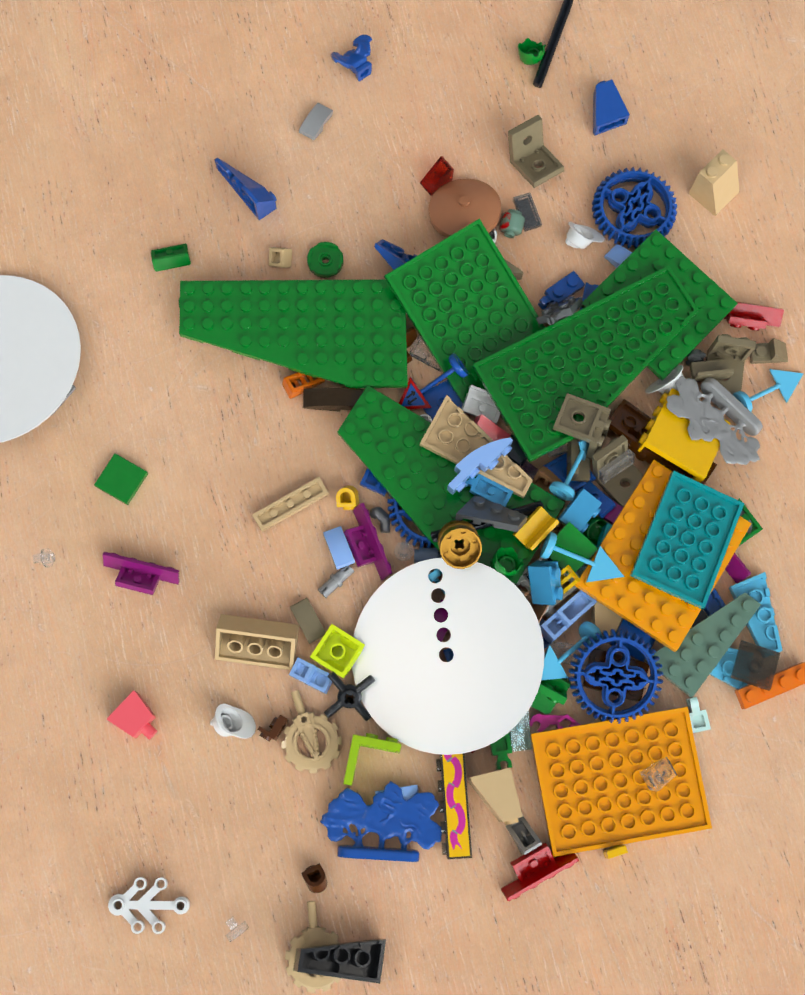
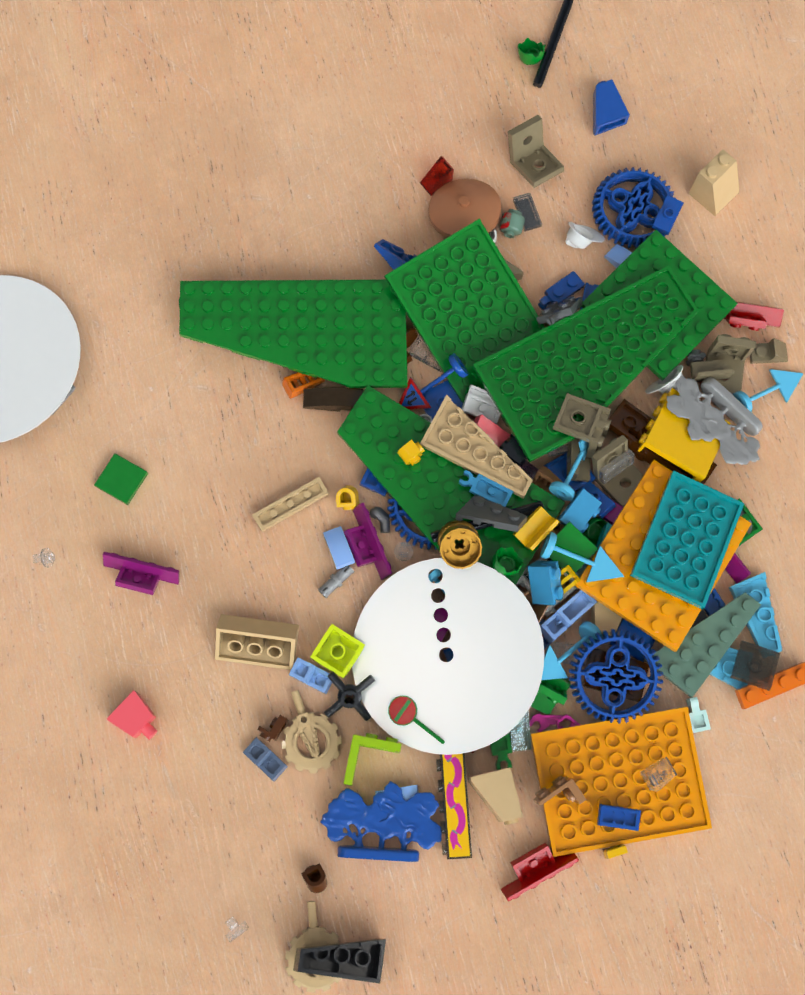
white plant [108,877,190,934] -> none
green slope [151,243,191,272] -> none
white piece [210,703,256,739] -> none
blue wedge [214,158,277,220] -> none
tan slope [268,247,292,268] -> none
dark tan slope [290,598,326,644] -> none
light grey slope [299,103,333,140] -> none
green plate [307,242,344,278] -> none
blue animal [331,35,372,81] -> none
sand blue brick [414,548,442,564] -> none
light blue slope [447,437,513,495] -> none
light grey slope [506,816,542,855] -> none
none -> sand blue slope [243,737,288,782]
none -> piece [388,696,445,744]
none -> yellow plate [397,439,425,466]
none -> medium nougat bracket [533,776,587,806]
none -> blue plate [597,804,641,831]
none -> blue plate [652,195,684,235]

